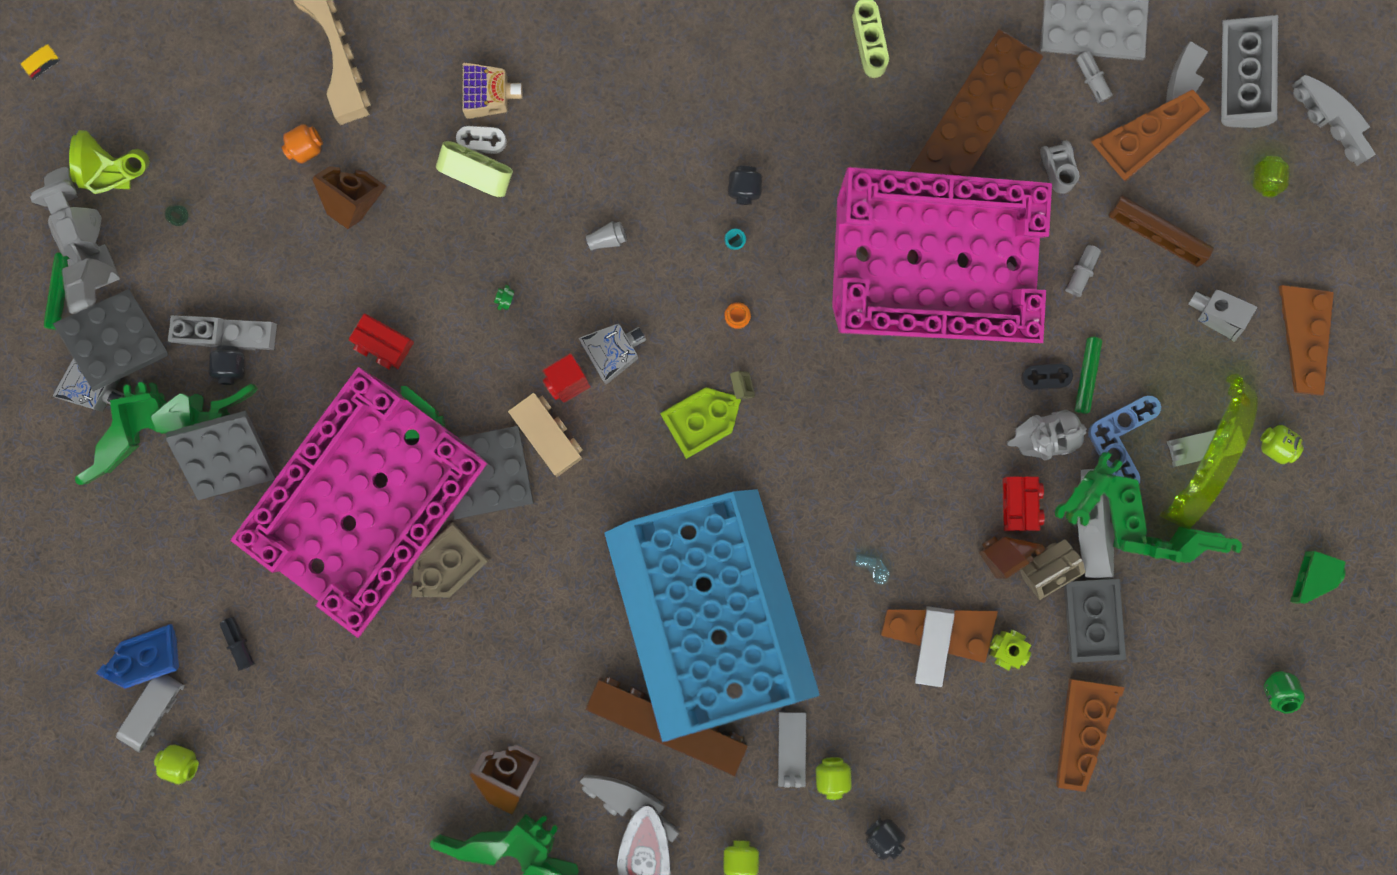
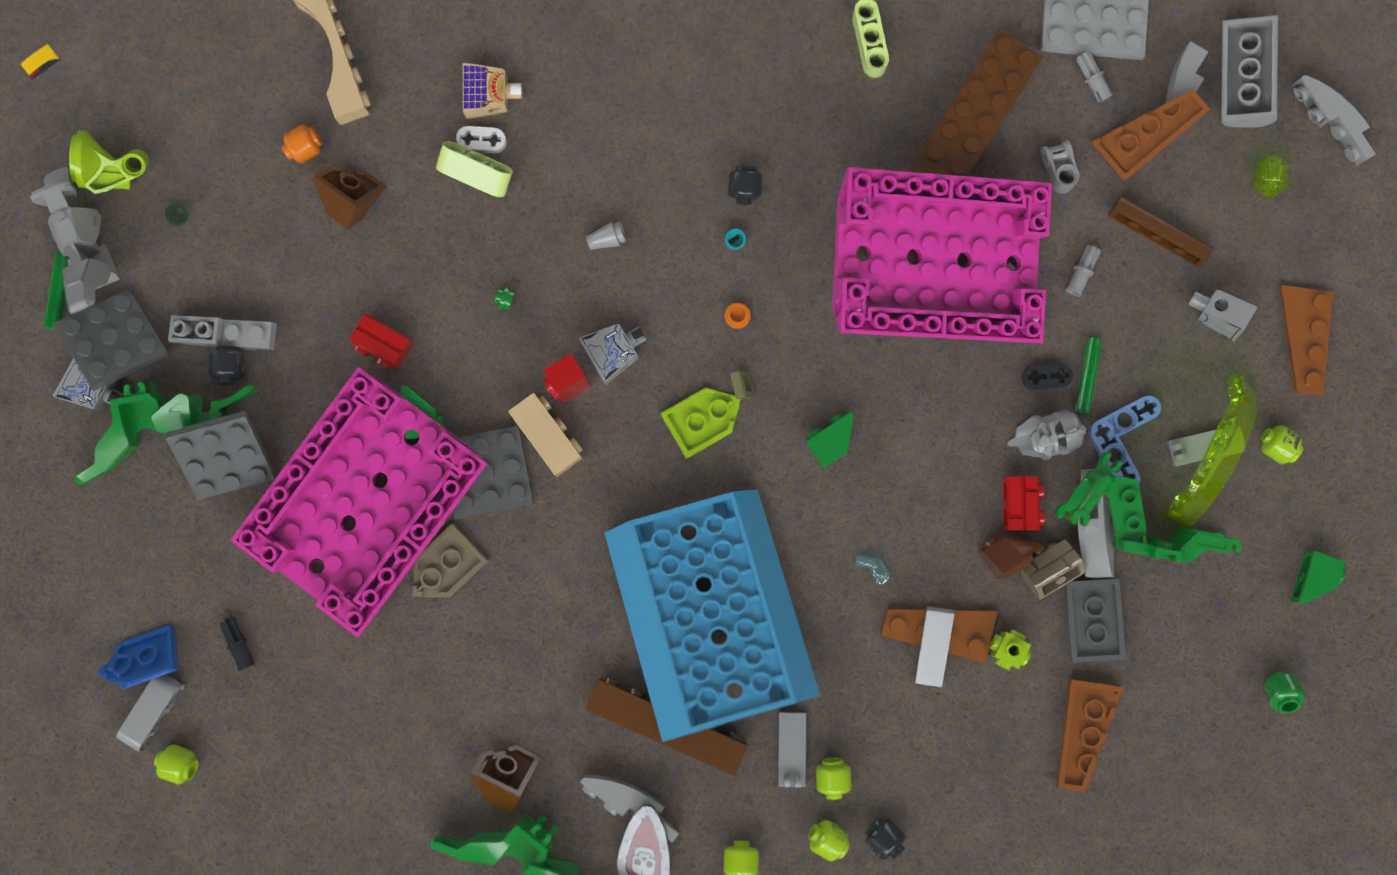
none -> green slope [805,412,854,469]
none -> lime head [808,820,850,861]

